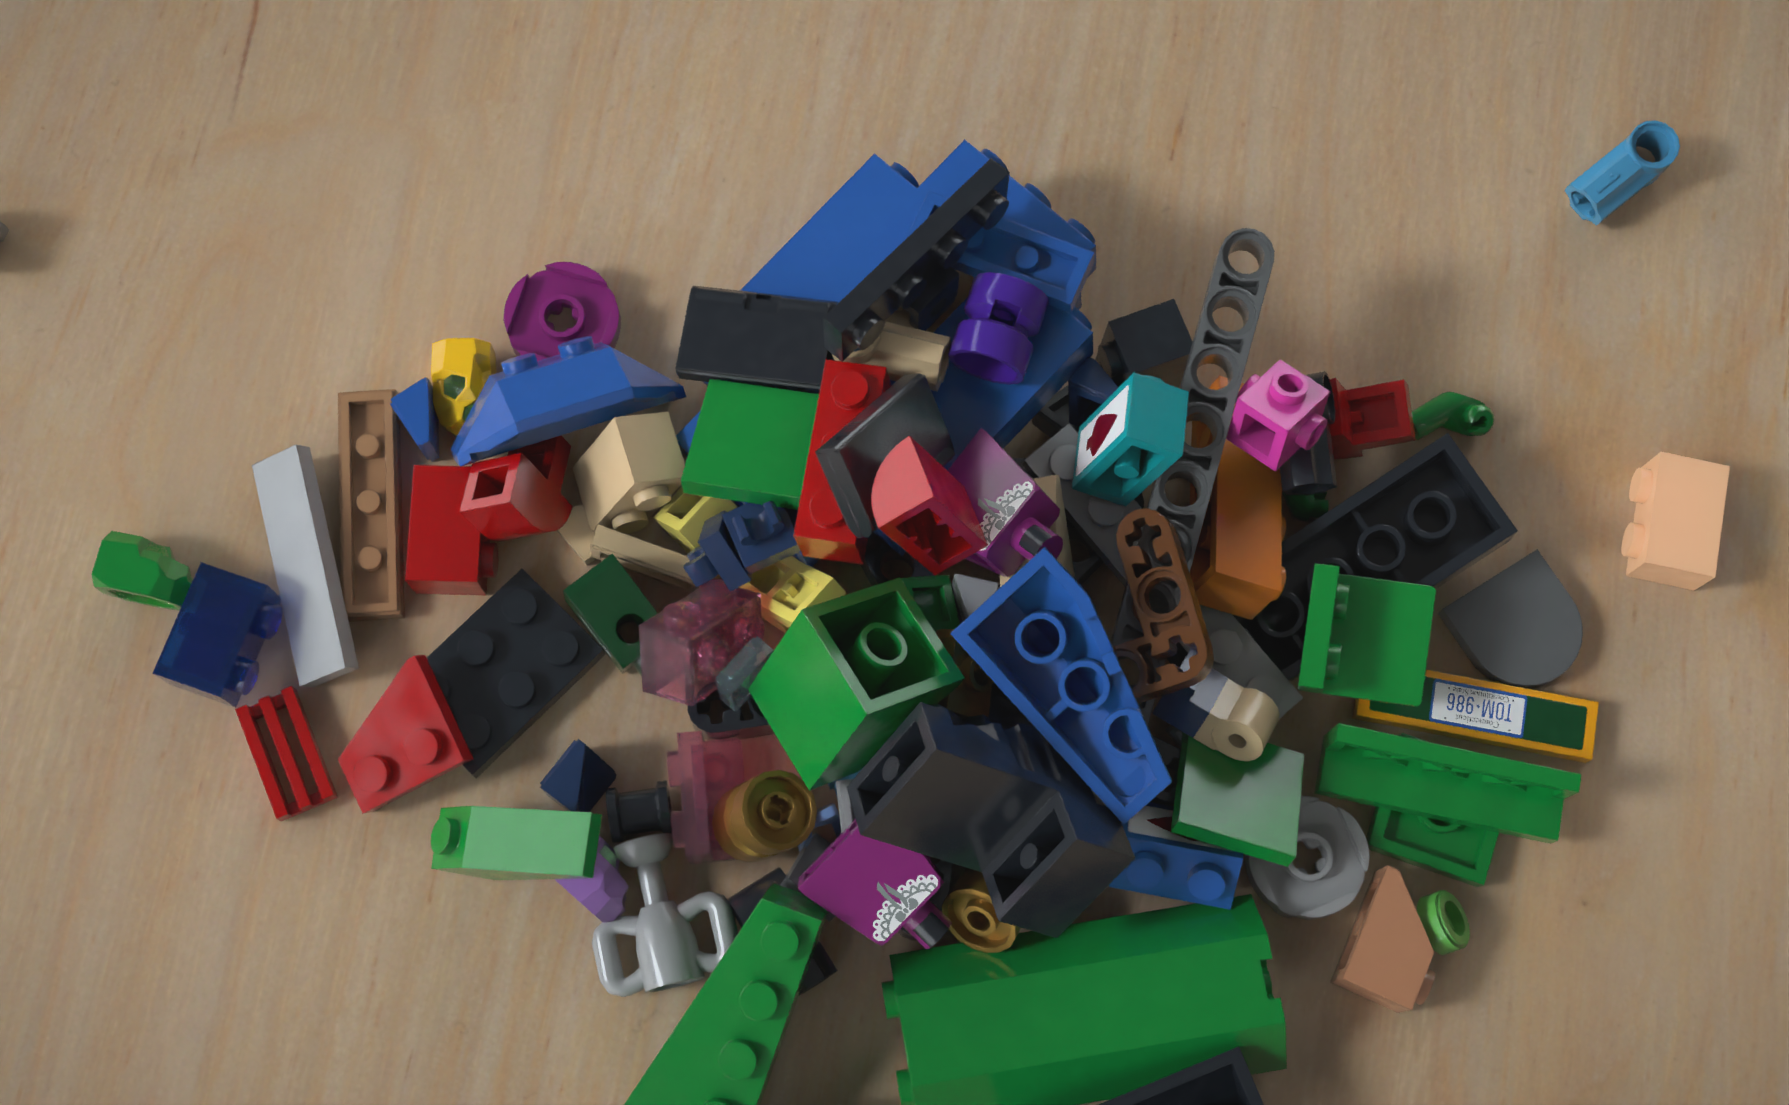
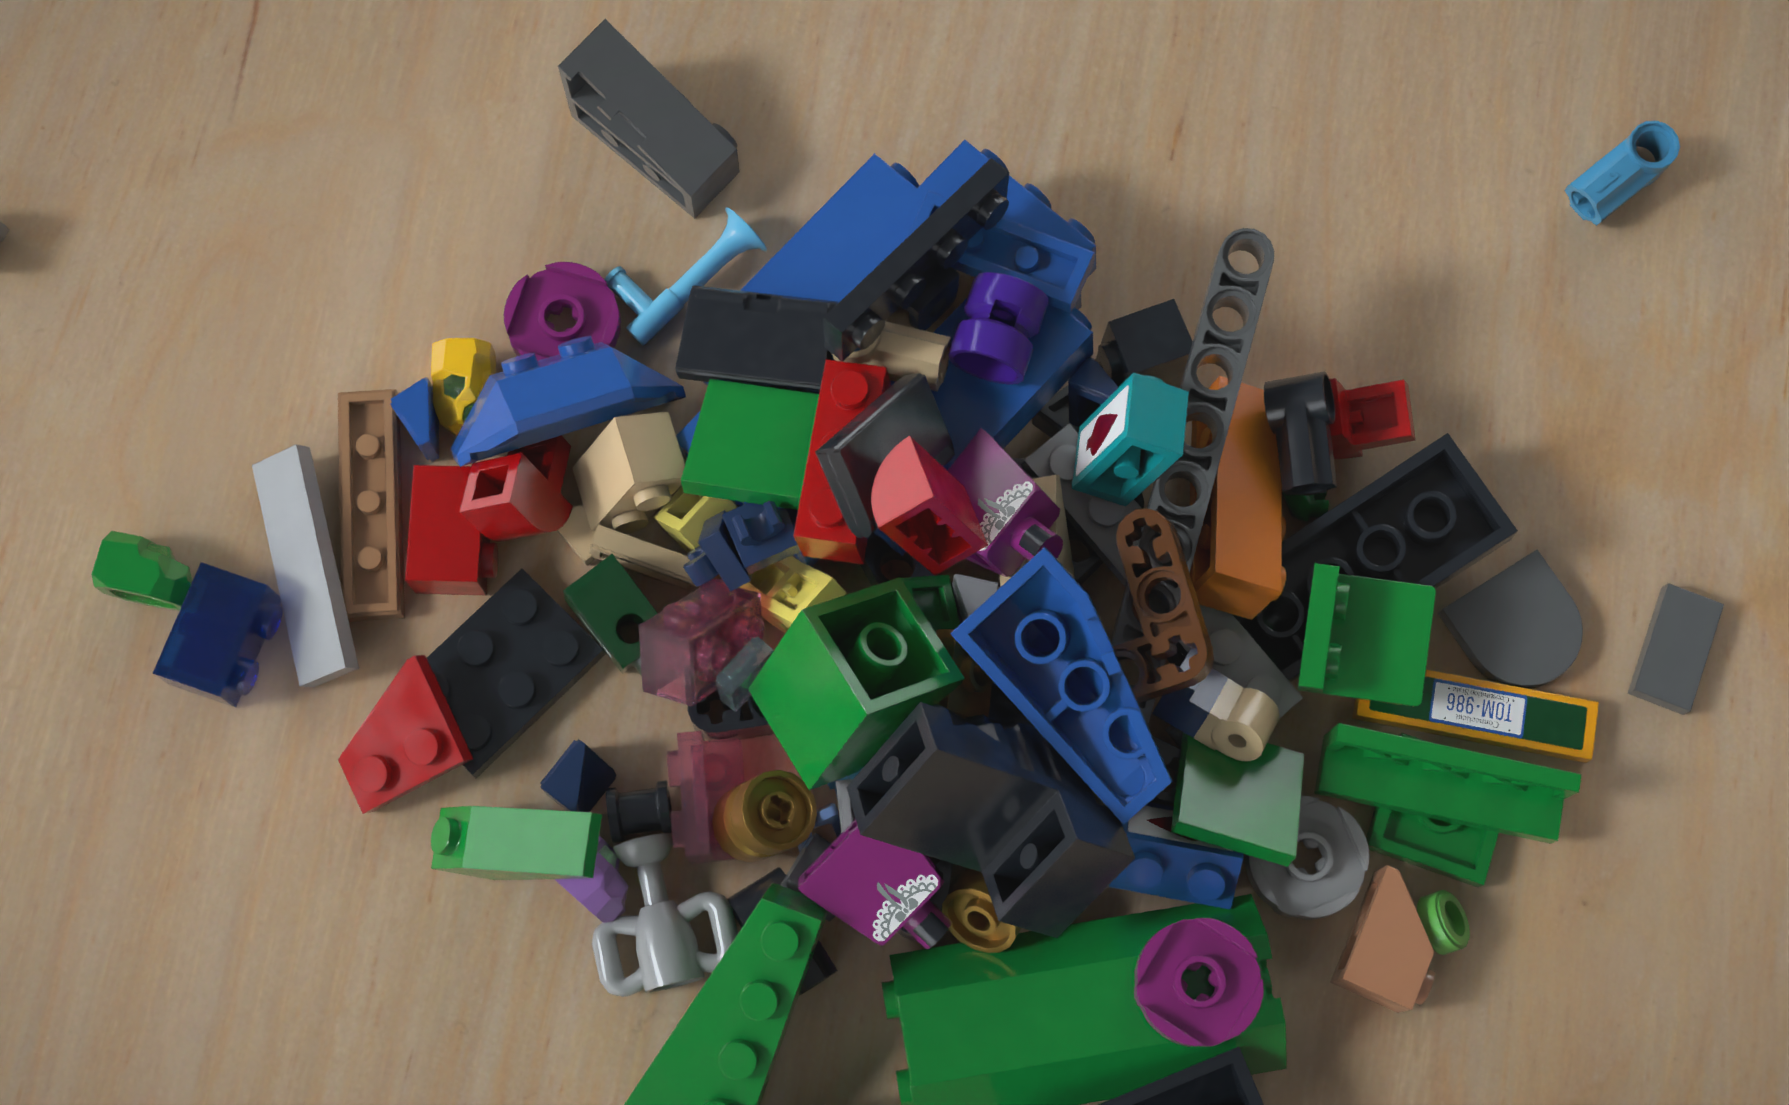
red tile [235,686,338,822] -> none
dark pink brick [1226,359,1330,472] -> none
green arm [1412,391,1494,440] -> none
light nougat brick [1621,451,1730,591] -> none
none -> dark grey wedge [558,19,740,219]
none -> medium azure piece [604,207,767,346]
none -> magenta plate [1134,918,1264,1047]
none -> dark grey tile [1627,583,1724,715]

